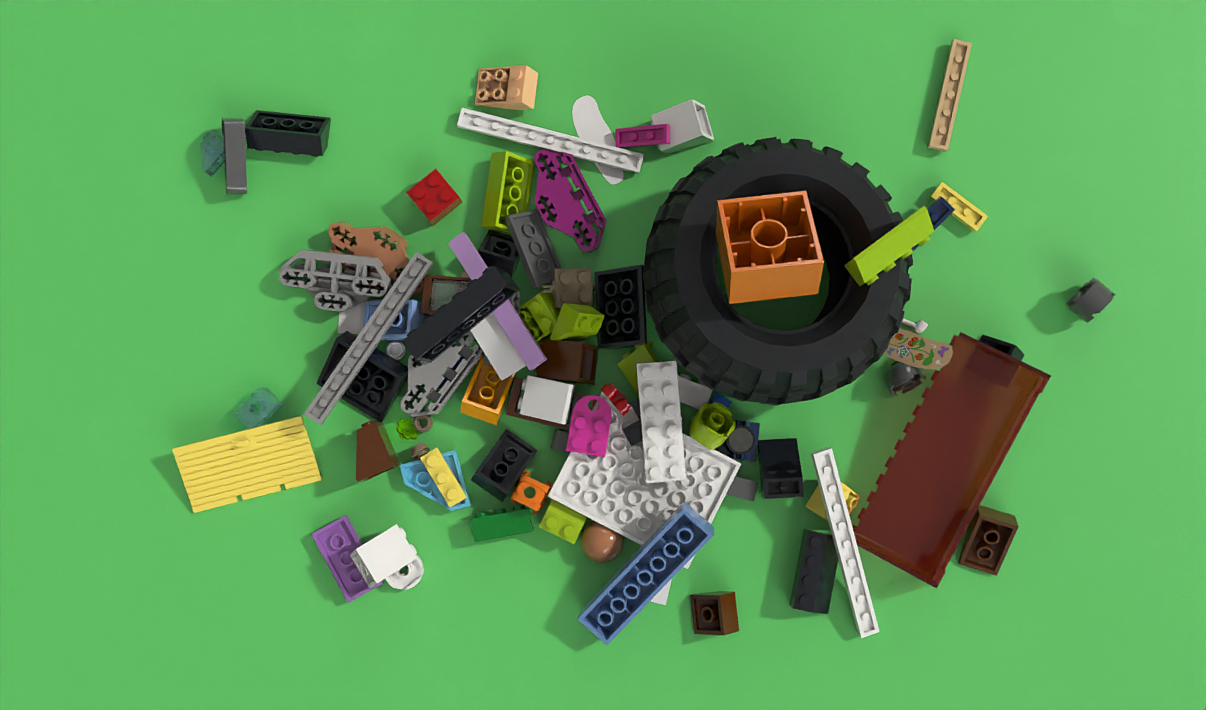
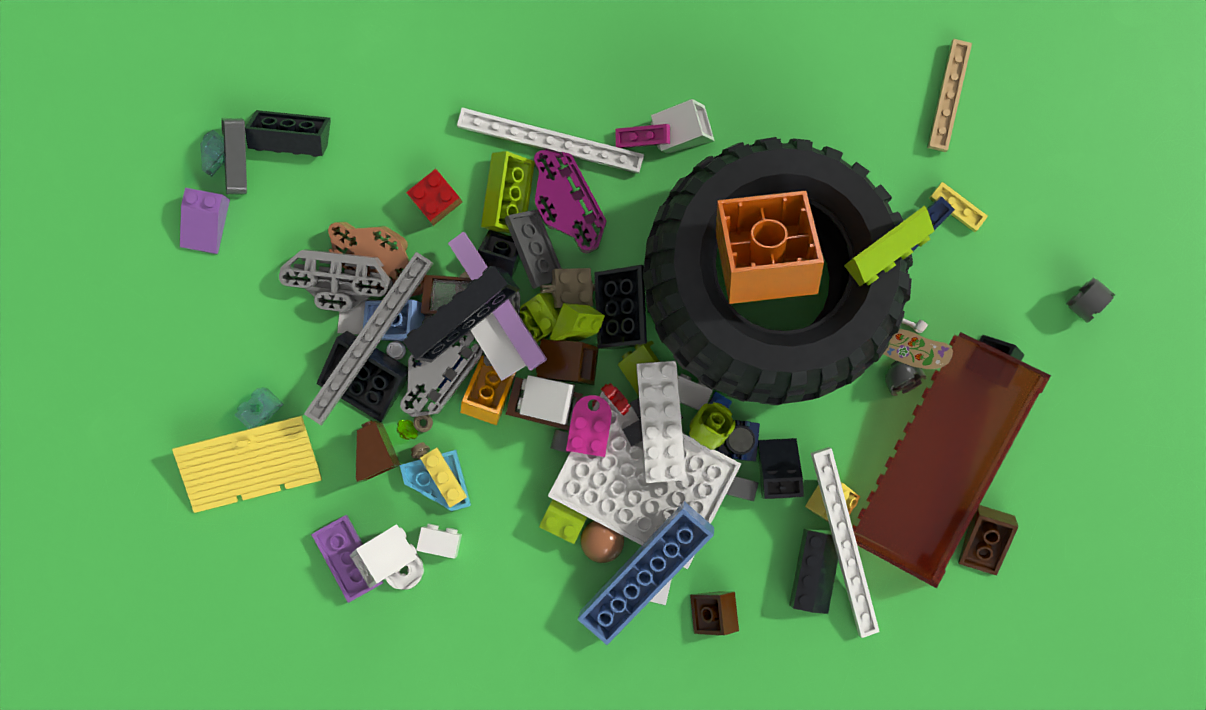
green brick [470,505,533,542] -> none
black slope [471,429,538,502] -> none
light nougat slope [475,65,538,110] -> none
orange piece [510,470,552,514] -> none
white sticker [572,95,624,185] -> none
none -> medium lavender slope [180,188,230,254]
none -> white brick [416,524,462,559]

